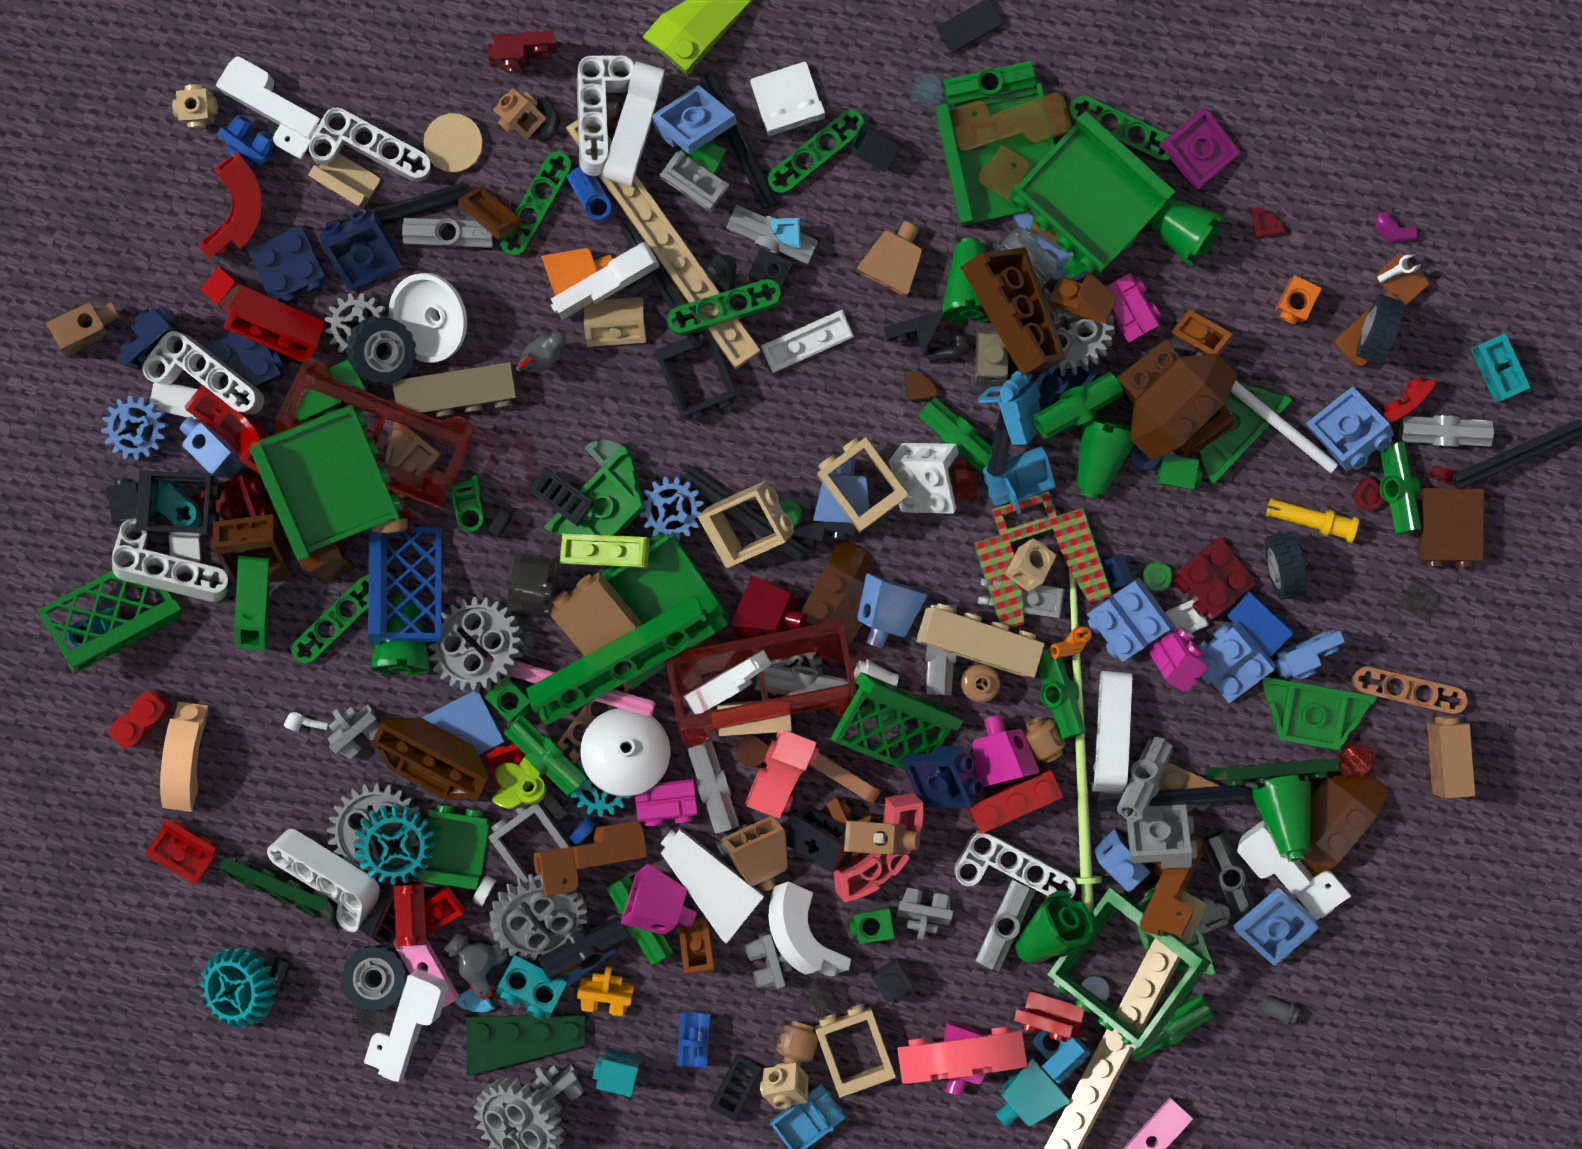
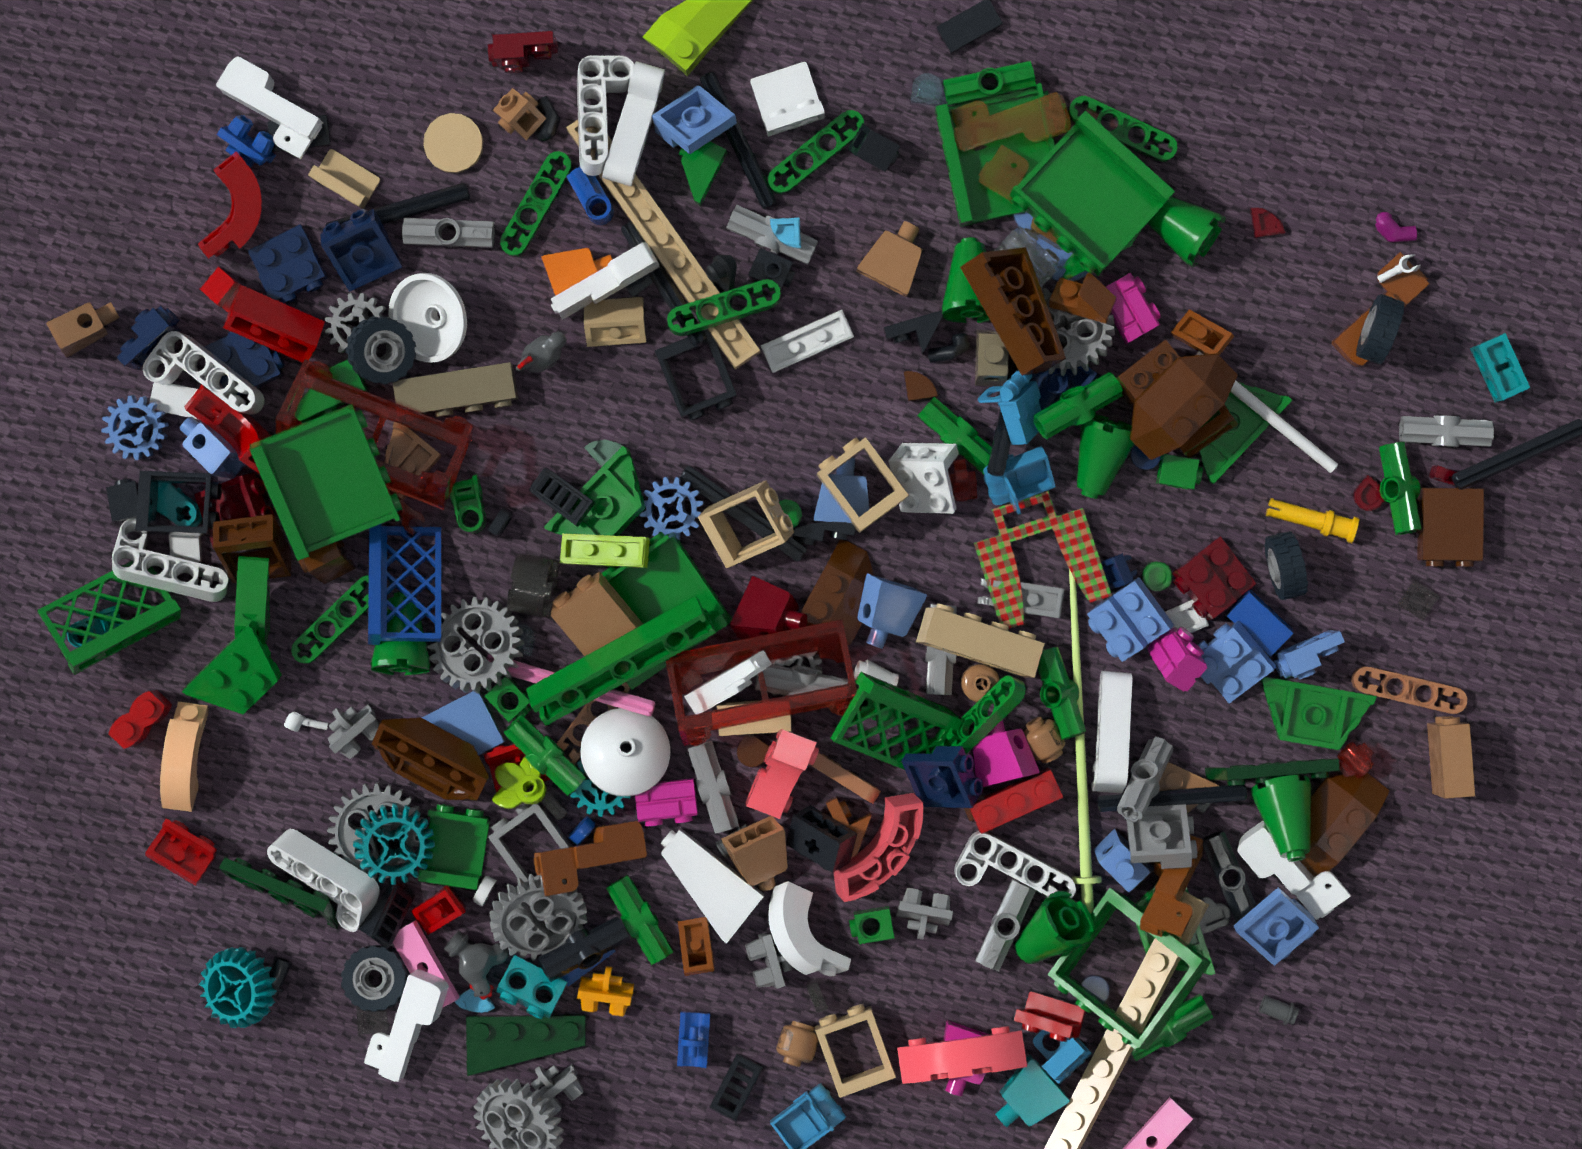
tan brick [172,84,218,129] -> none
white beam [309,108,431,182] -> none
medium nougat tile [372,517,408,533] -> none
red hinge [394,884,427,946] -> none
reddish brown tile [458,186,521,240] -> none
teal brick [592,1050,641,1097] -> none
reddish brown tile [606,102,618,136] -> none
dark pink torso [621,864,696,934] -> none
light grey hinge [660,151,729,213] -> none
tan brick [760,1063,809,1109] -> none
medium nougat torso [844,821,920,855] -> none
black brick [871,958,913,1003] -> none
tan brick [1005,539,1056,591] -> none
orange arm [1050,626,1092,659] -> none
magenta tile [1159,106,1241,191] -> none
orange brick [1275,275,1322,325] -> none
medium blue plate [1306,386,1394,472] -> none
red slope [1380,376,1436,424] -> none
none -> green wing [182,620,282,715]
none -> green beam [941,676,1026,754]

